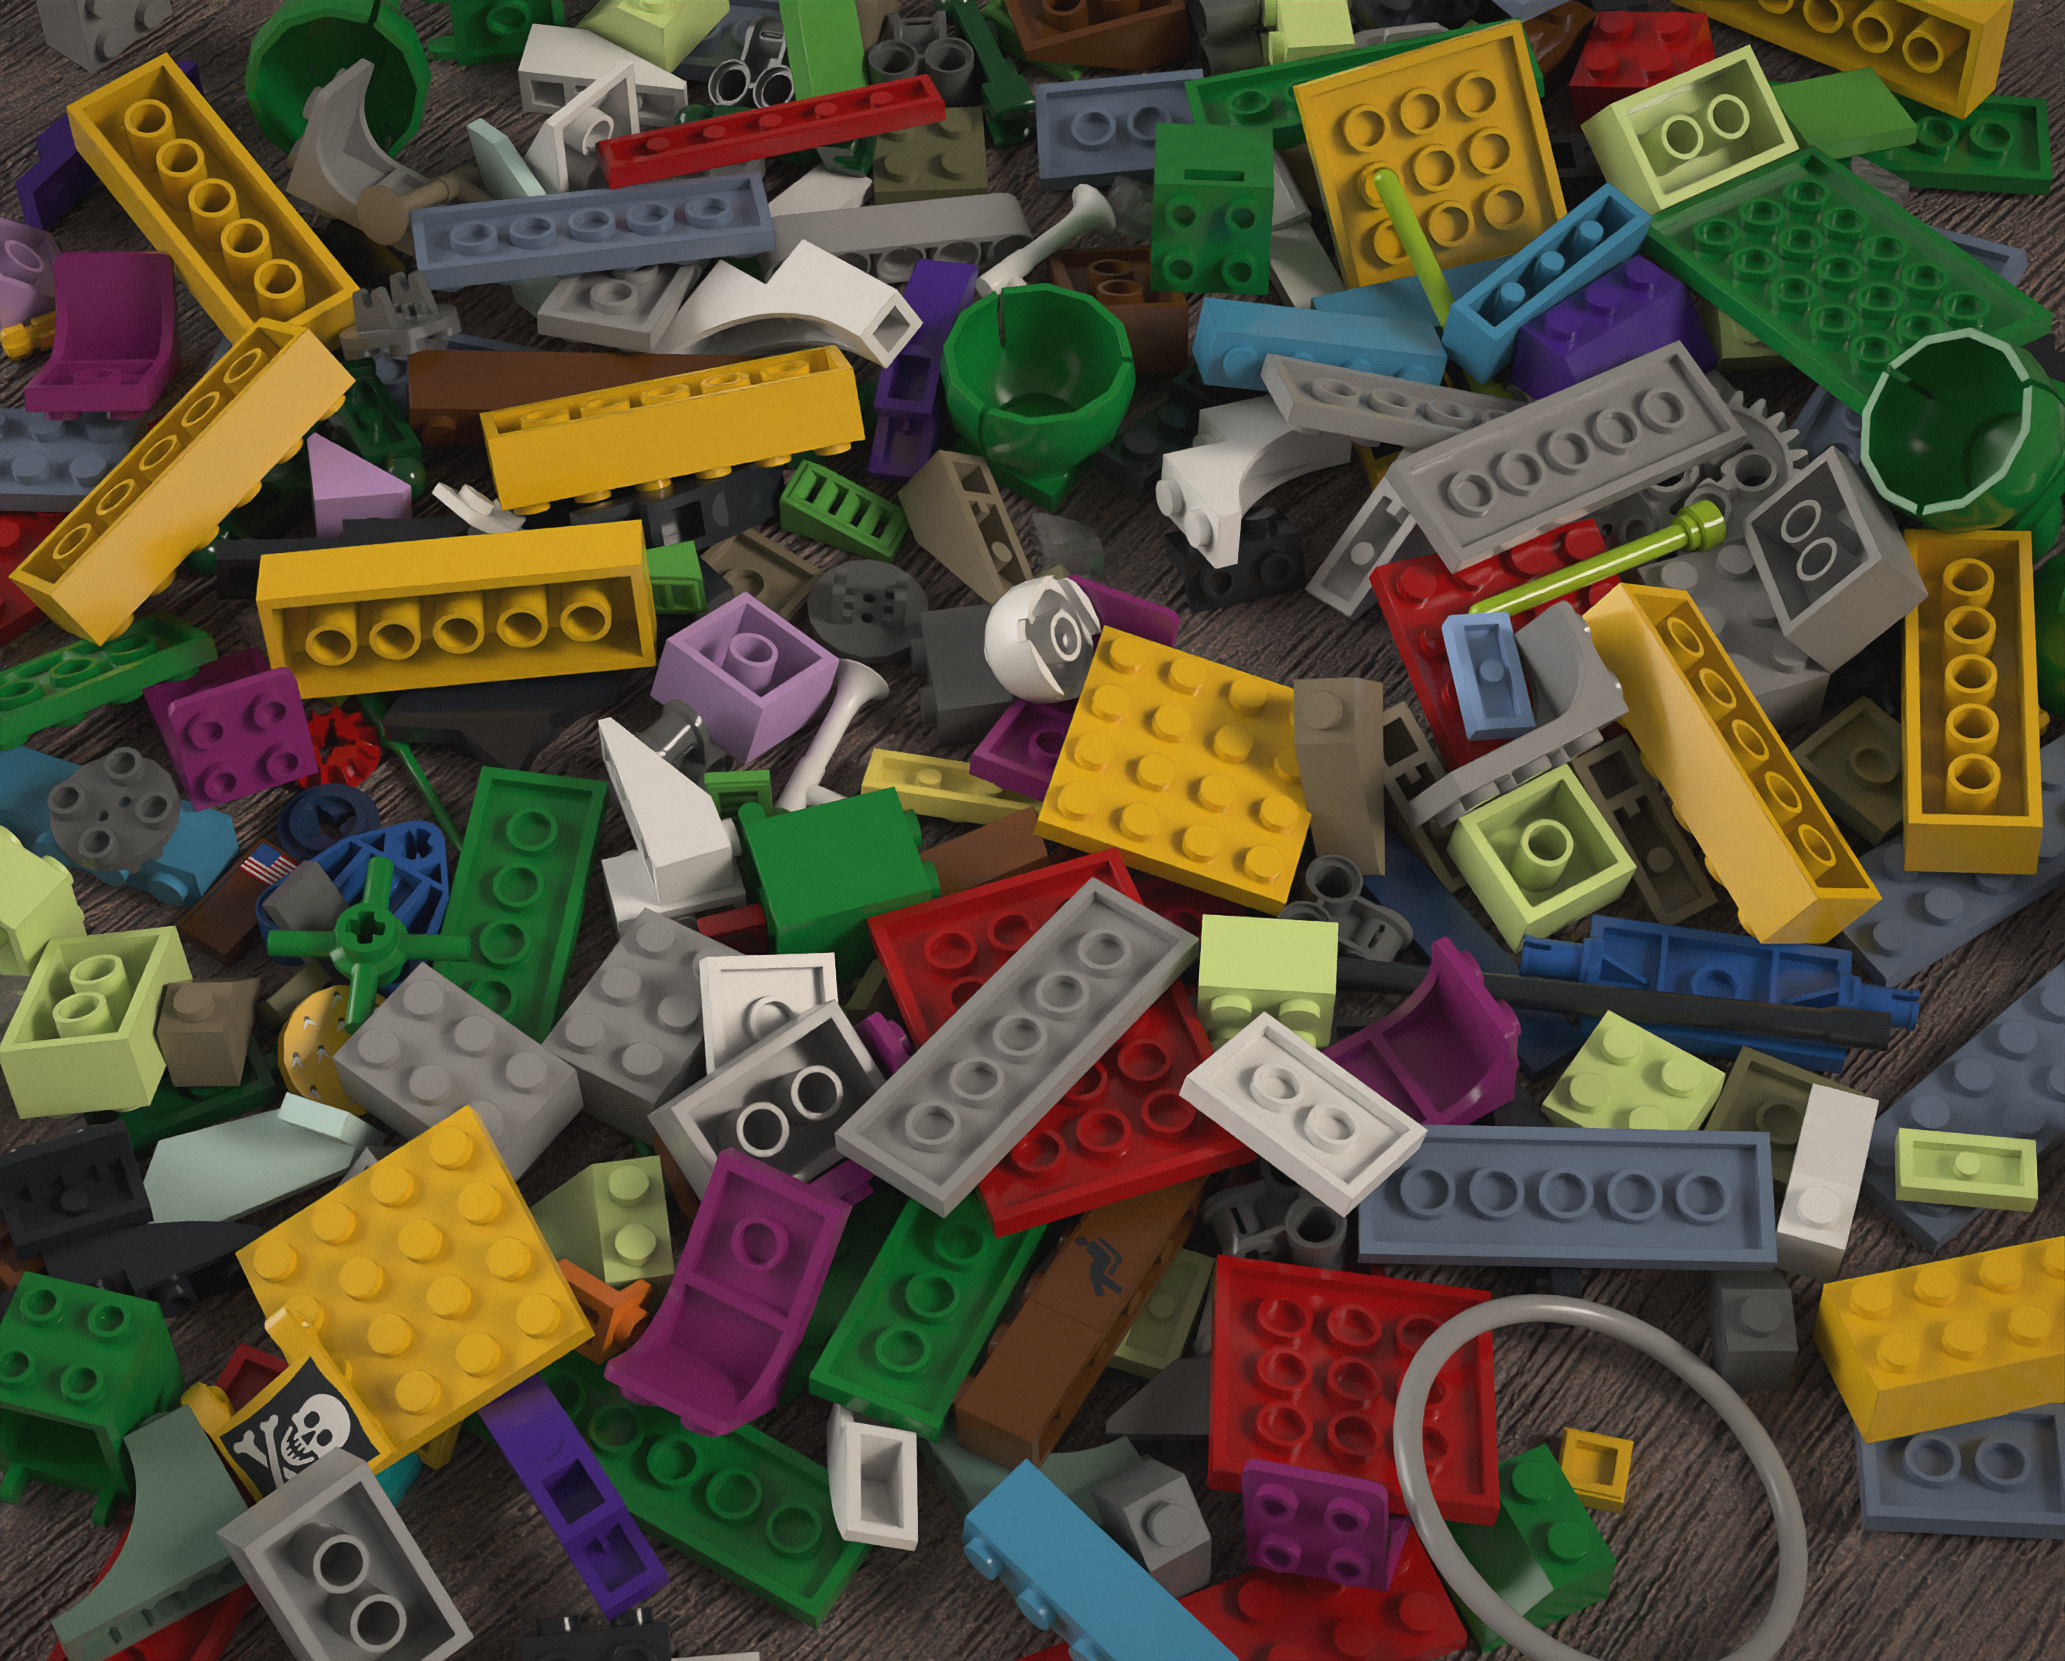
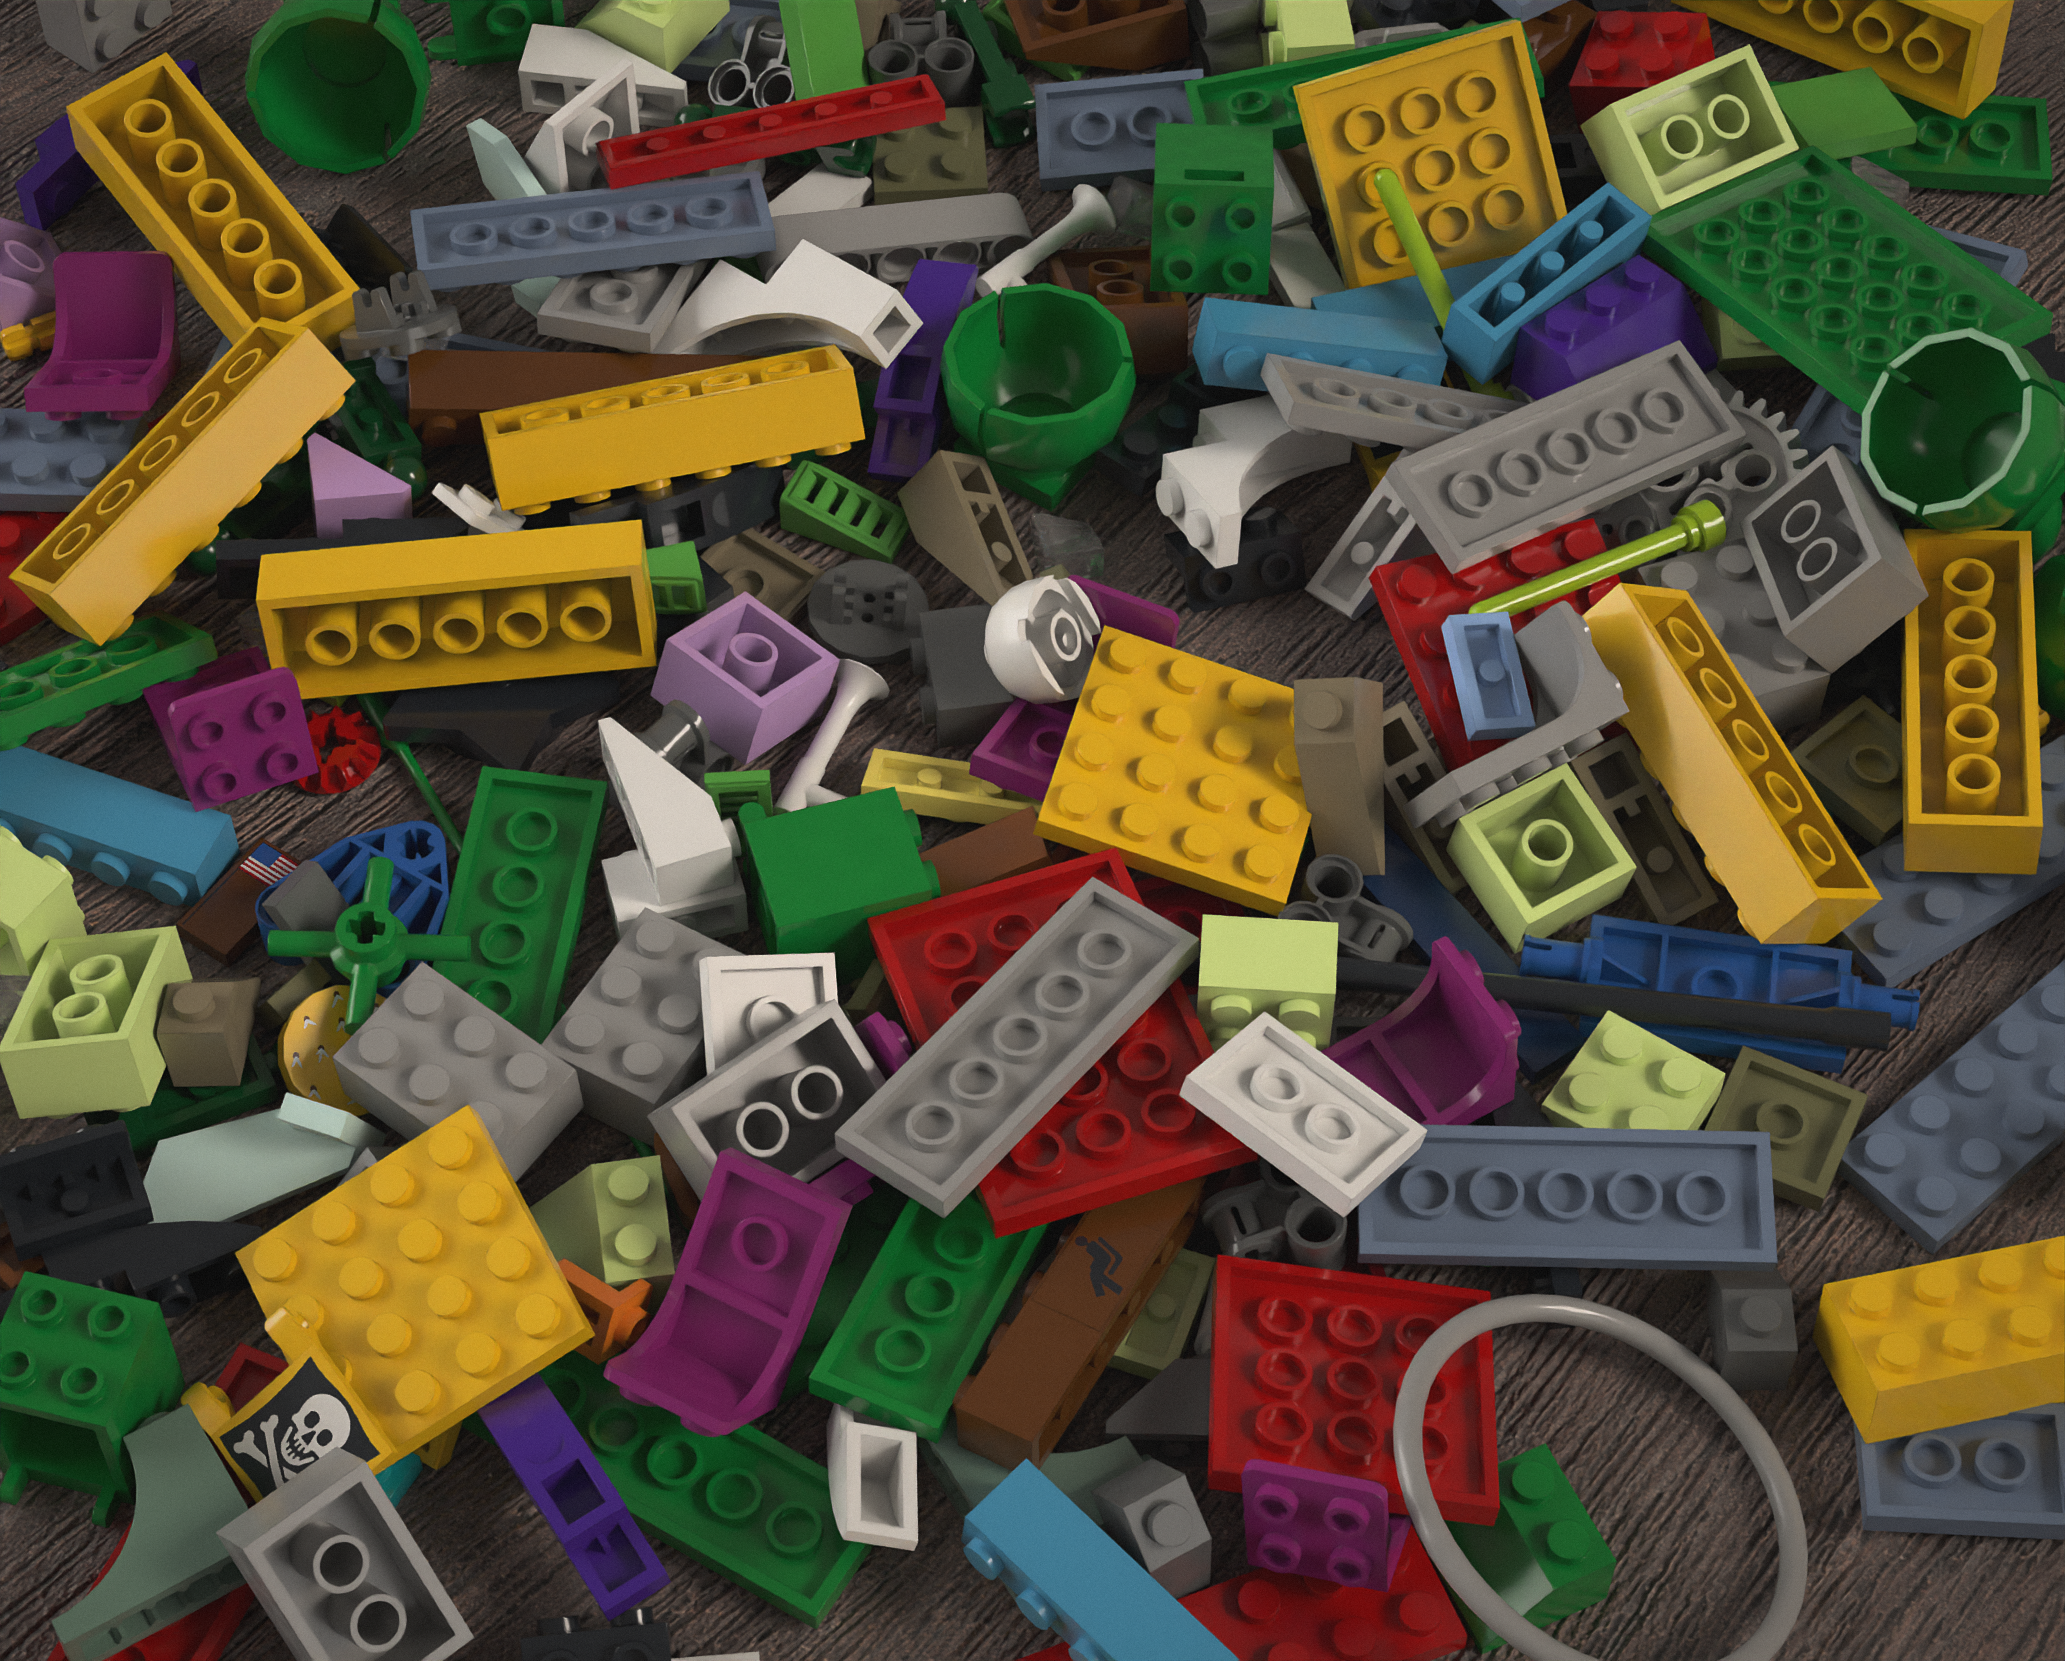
dark grey plate [47,747,181,874] -> none
dark blue gear [277,783,381,862] -> none
light grey bracket [286,58,463,258] -> none
dark tan piece [356,165,495,245] -> none
red tile [697,904,768,956] -> none
yellow tile [1557,1427,1634,1514] -> none
white slope [1775,1083,1879,1283] -> none
yellowish green plate [1894,1128,2038,1212] -> none

